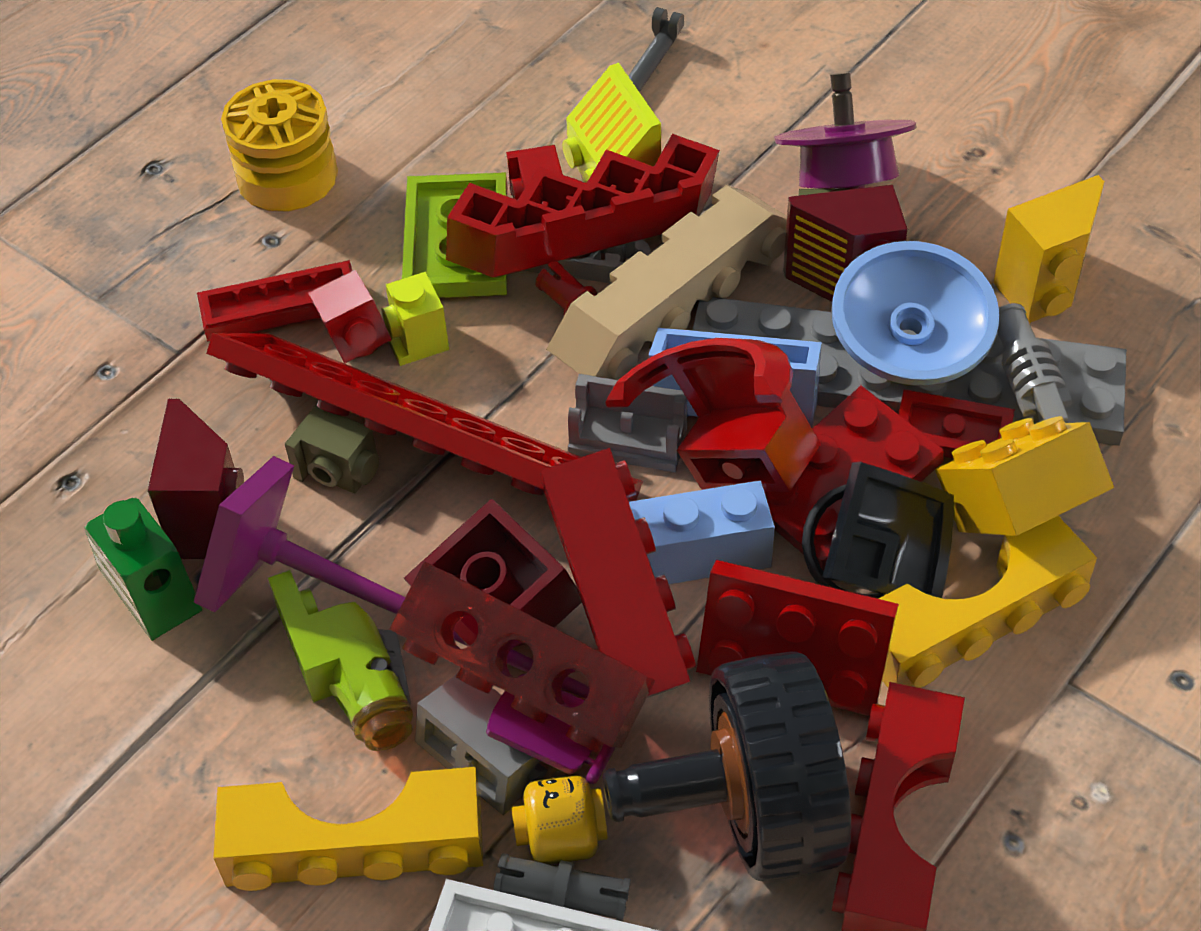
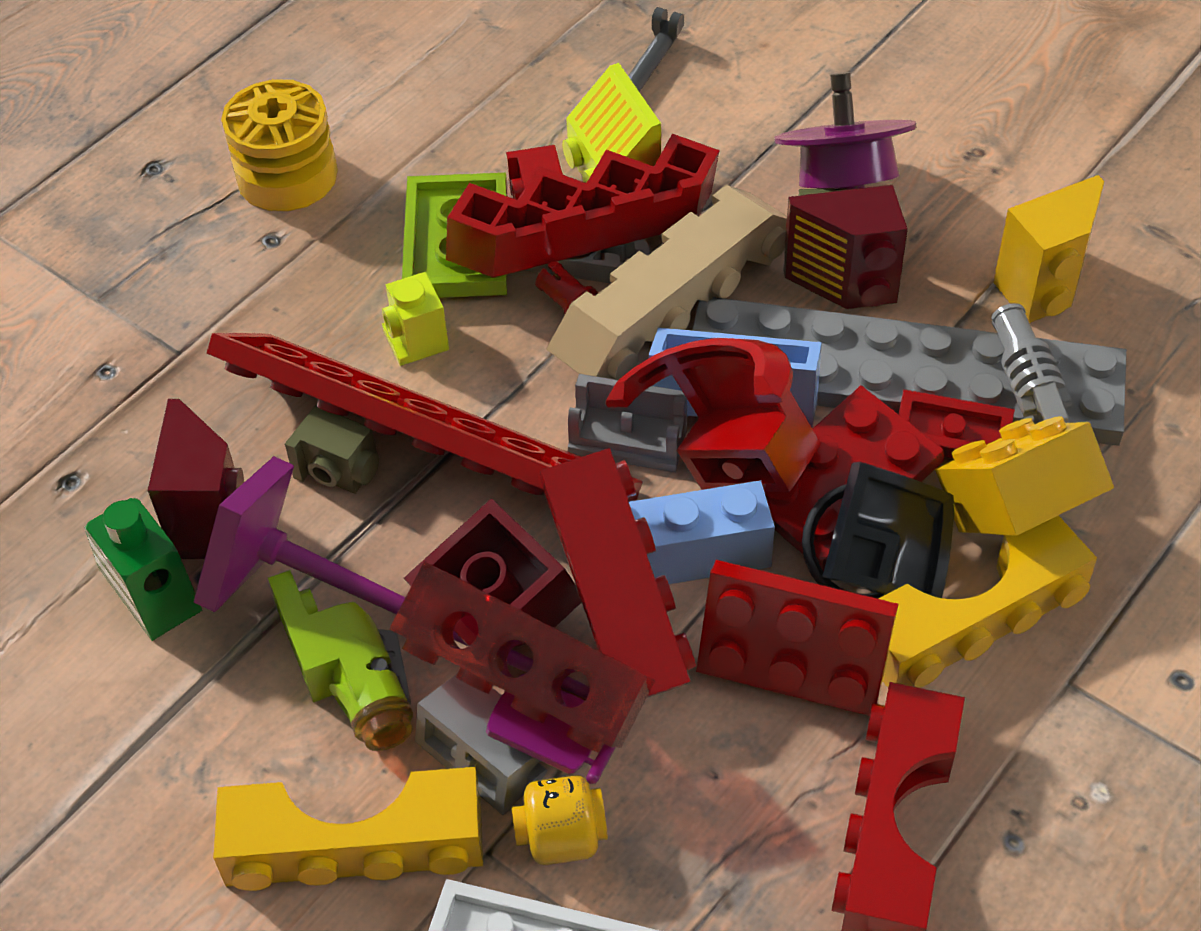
red plate [197,260,353,342] -> none
red brick [308,270,392,364] -> none
dark grey pin [494,853,631,921] -> none
black wheel [603,652,851,881] -> none
light blue dish [832,241,999,385] -> none

